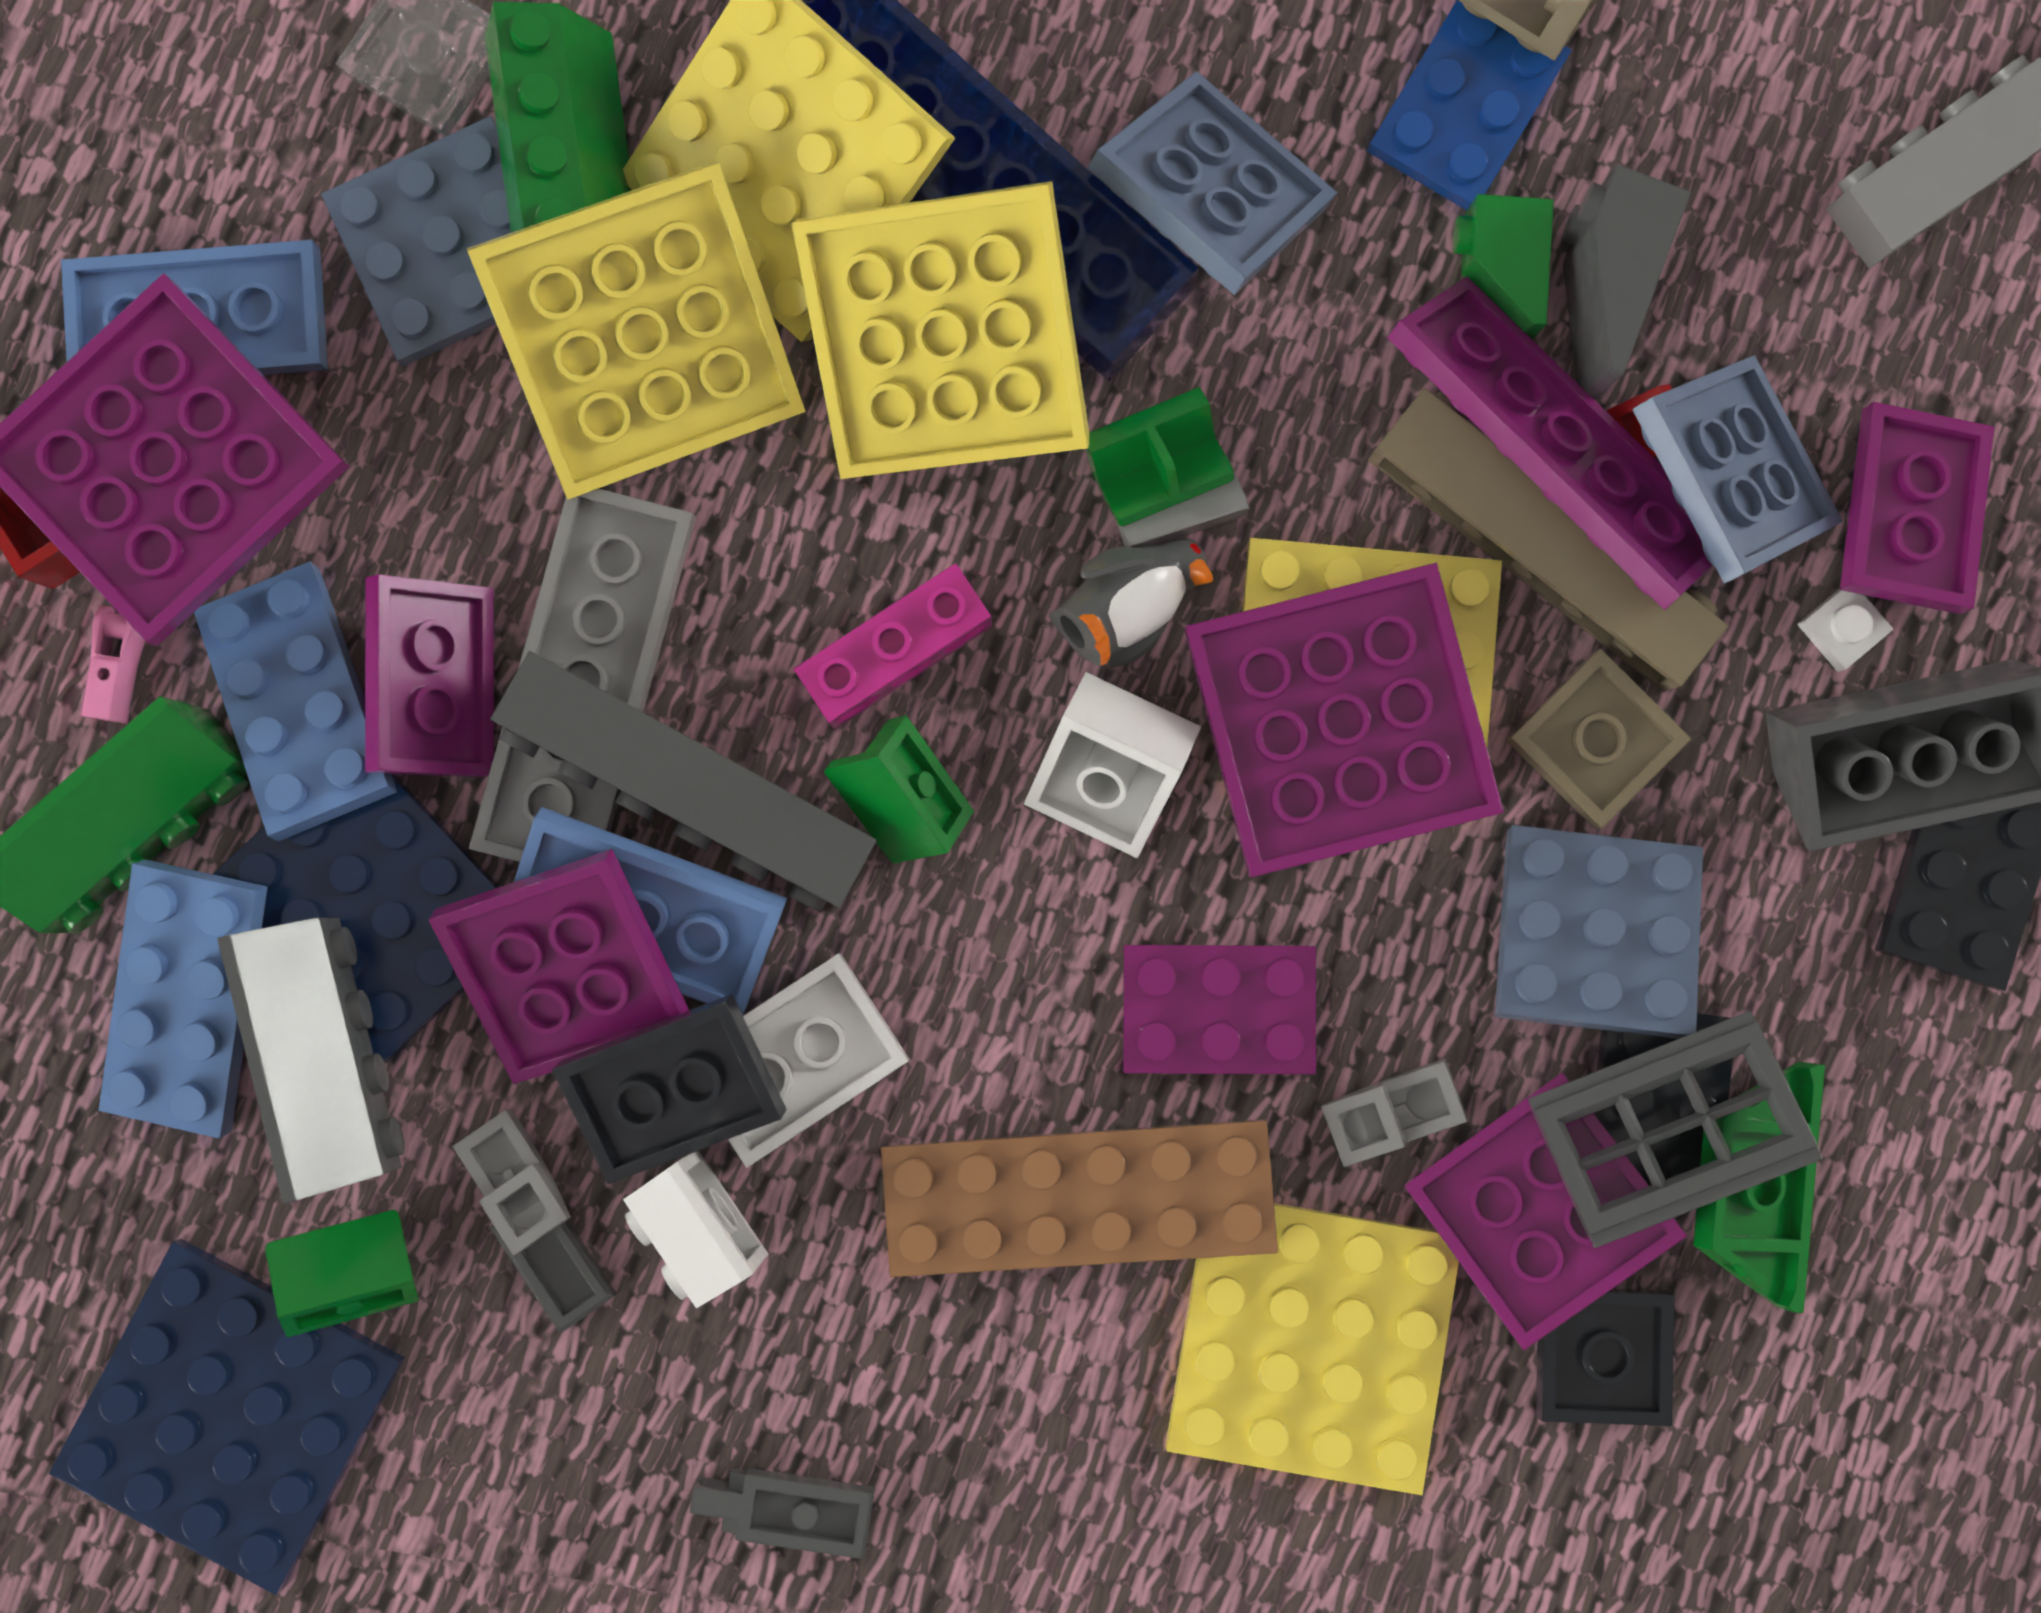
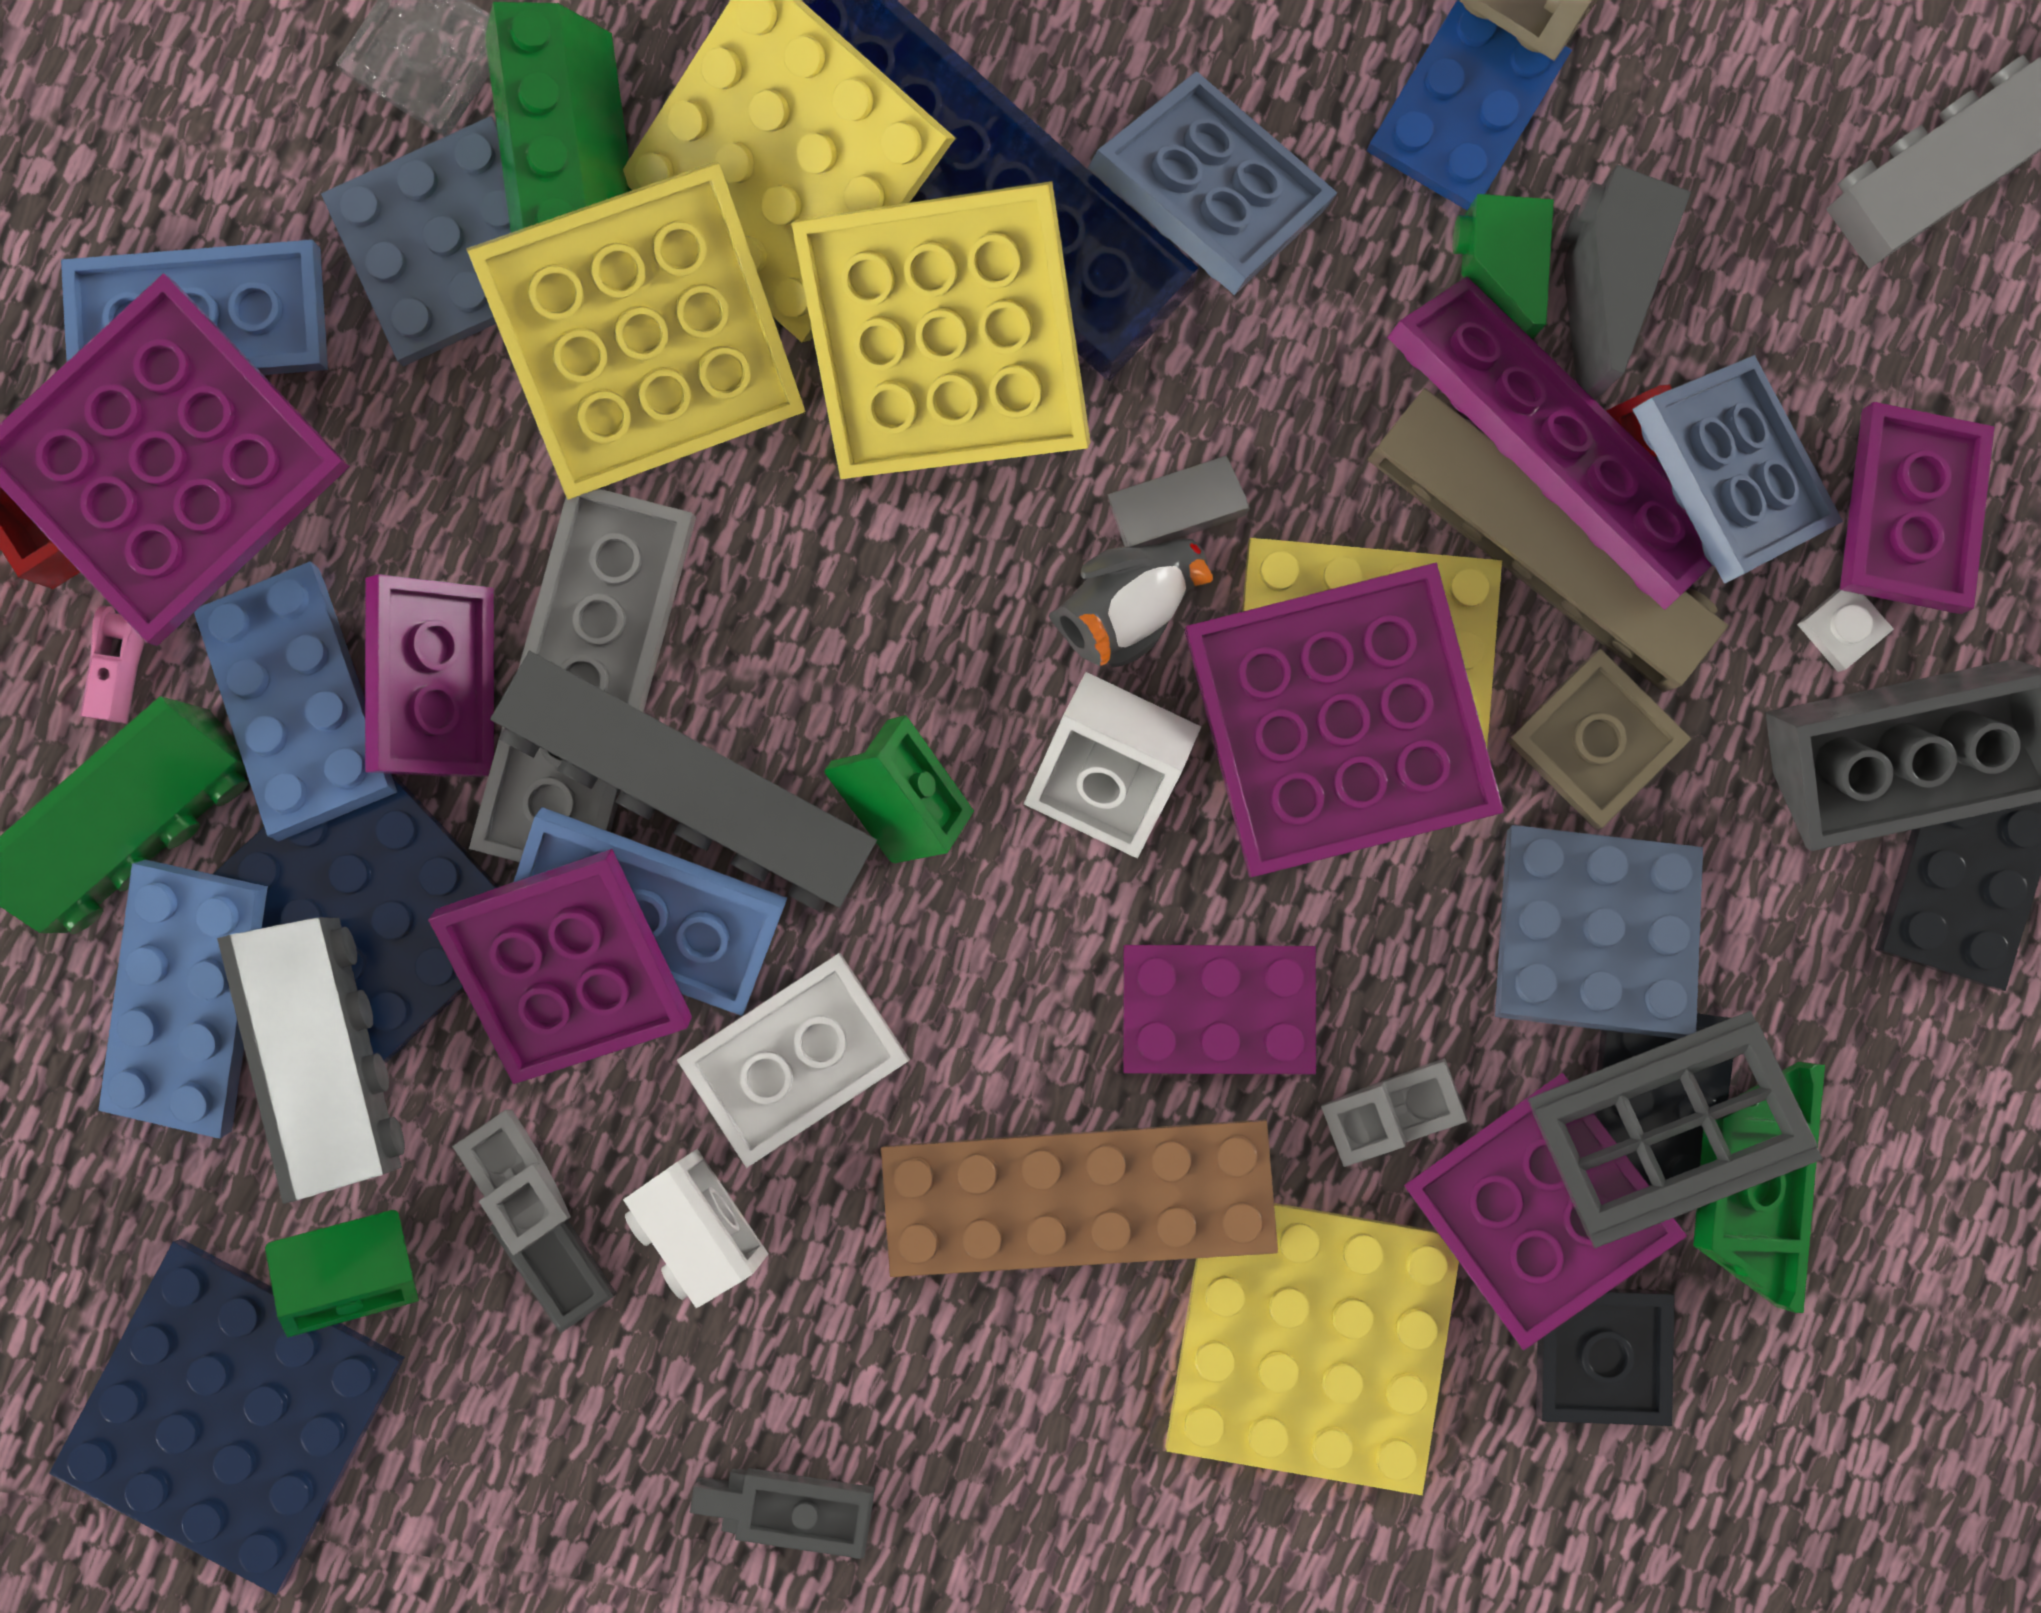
black plate [552,994,787,1184] -> none
dark pink brick [794,563,993,730] -> none
green panel [1086,387,1235,526] -> none

